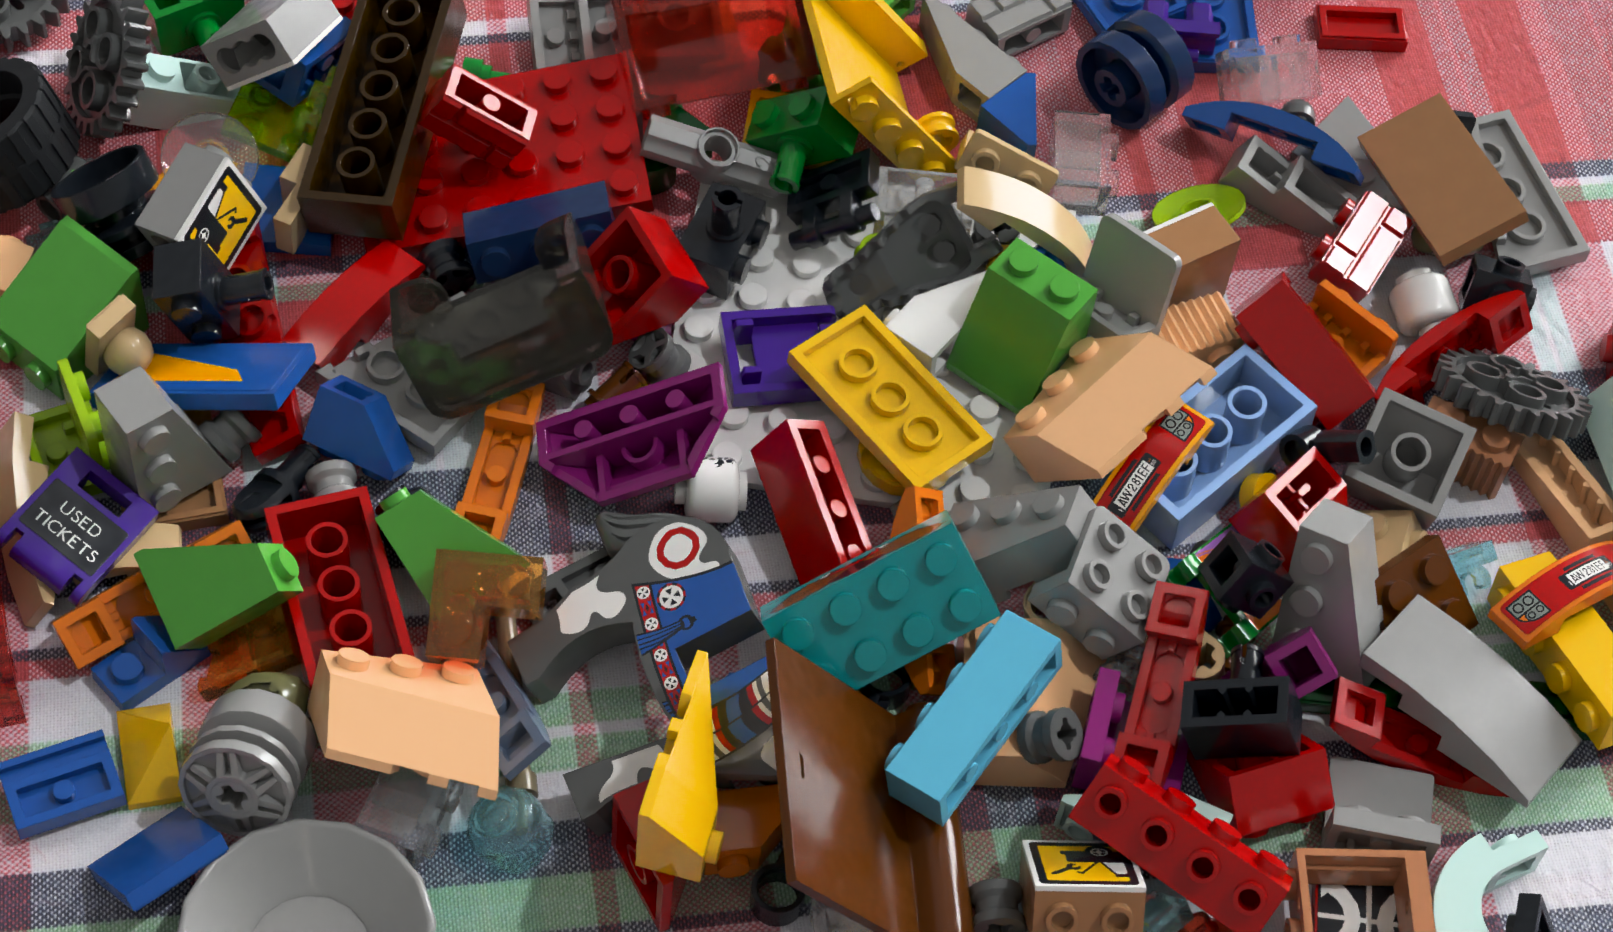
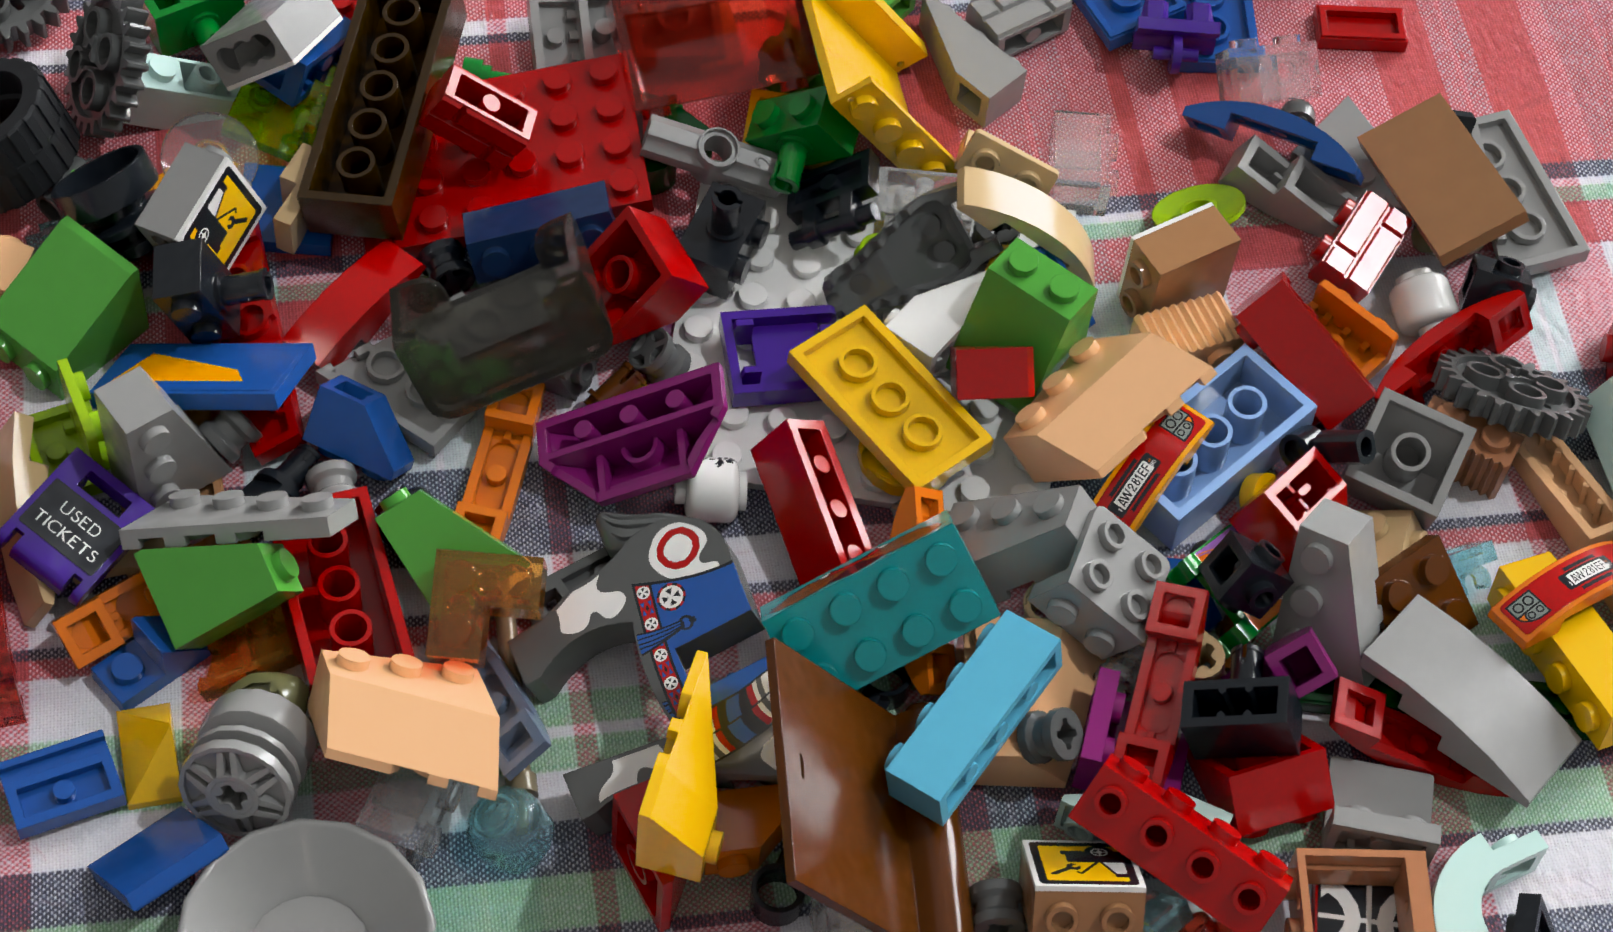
tan tile [85,294,154,377] -> none
yellow bush [917,111,960,152] -> none
blue slope [976,73,1037,157] -> none
dark blue wheel [1076,10,1195,130] -> none
light grey bracket [1080,213,1182,338] -> none
none -> light grey wing [118,489,359,550]
none -> red slope [950,346,1035,400]

